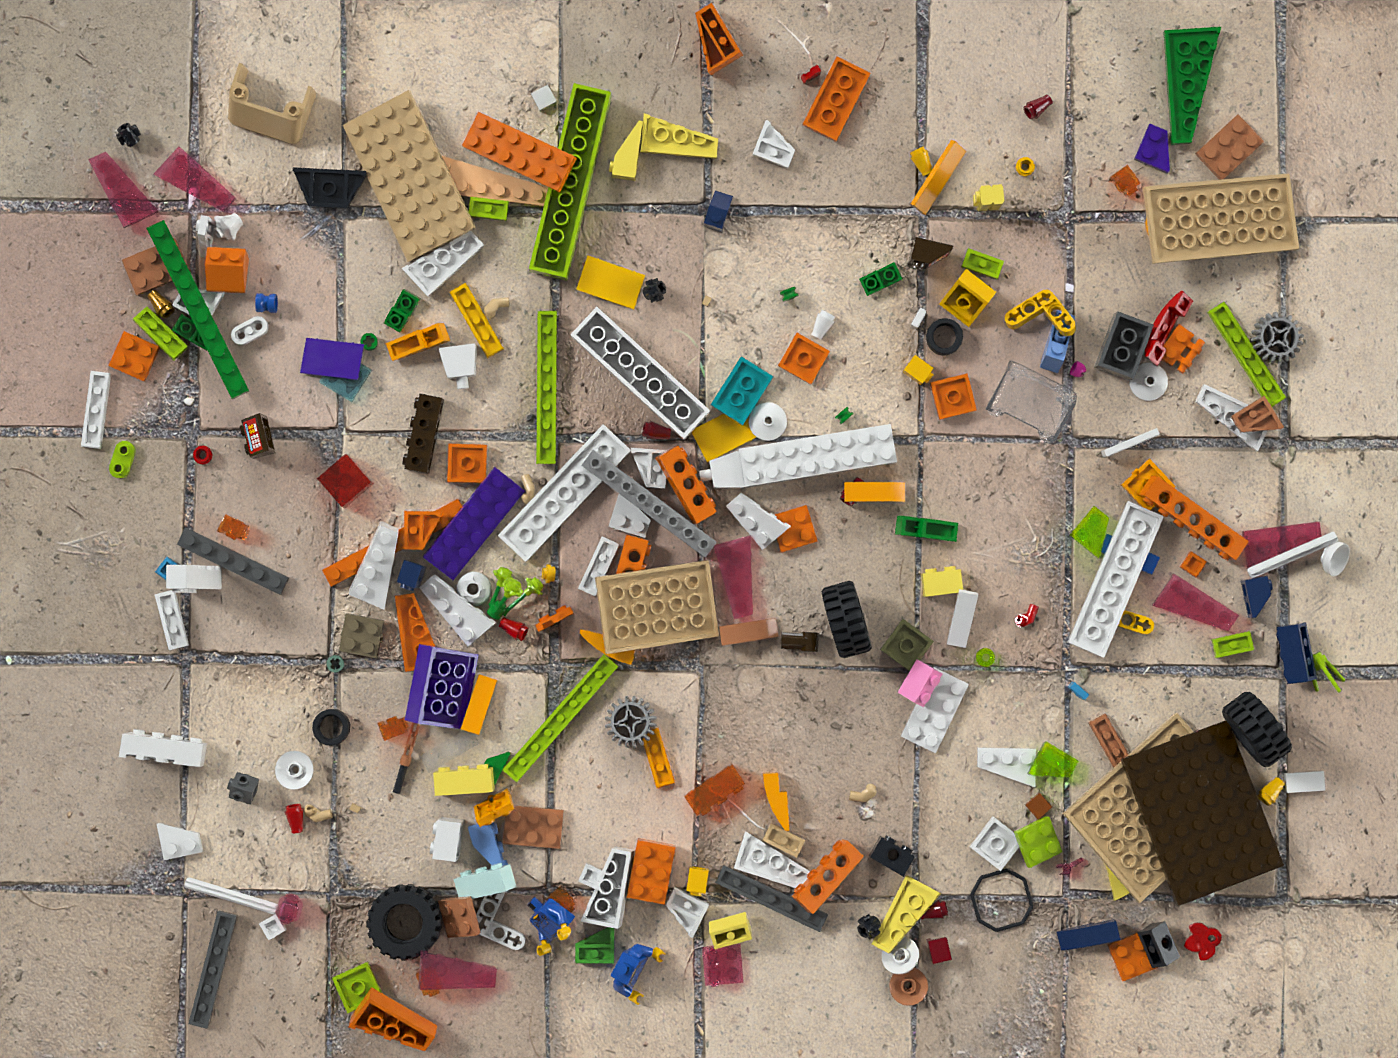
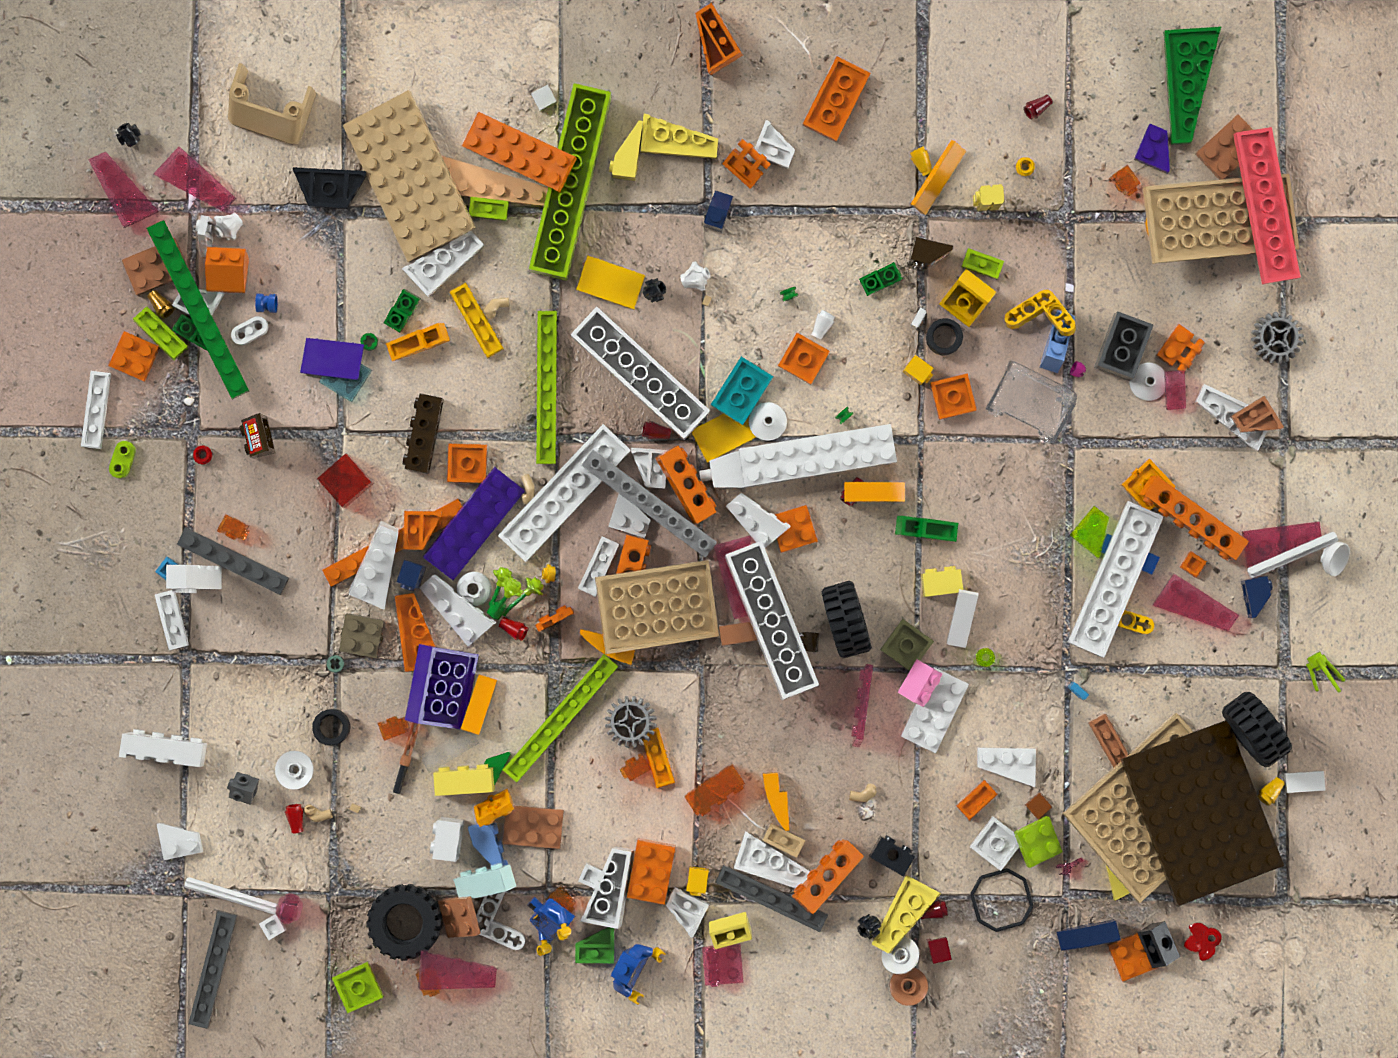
orange wedge [348,987,437,1051] -> none
white torso [439,343,477,389] -> none
red tile [801,65,821,84] -> none
red arm [1014,604,1039,627] -> none
clear neon green wing [1027,741,1079,778] -> none
white tile [1101,428,1159,458] -> none
red slope [1145,291,1193,366] -> none
lime tile [1207,302,1286,407] -> none
lime plate [1211,631,1254,658] -> none
dark blue brick [1276,622,1317,684] -> none
none -> clear orange brick [620,752,651,781]
none -> white rock [680,261,710,291]
none -> orange plate [722,139,771,189]
none -> white brick [725,541,819,700]
none -> clear pink wing [851,664,873,747]
none -> orange plate [956,780,998,820]
none -> clear pink plate [1164,370,1186,410]
none -> coral plate [1233,127,1301,285]

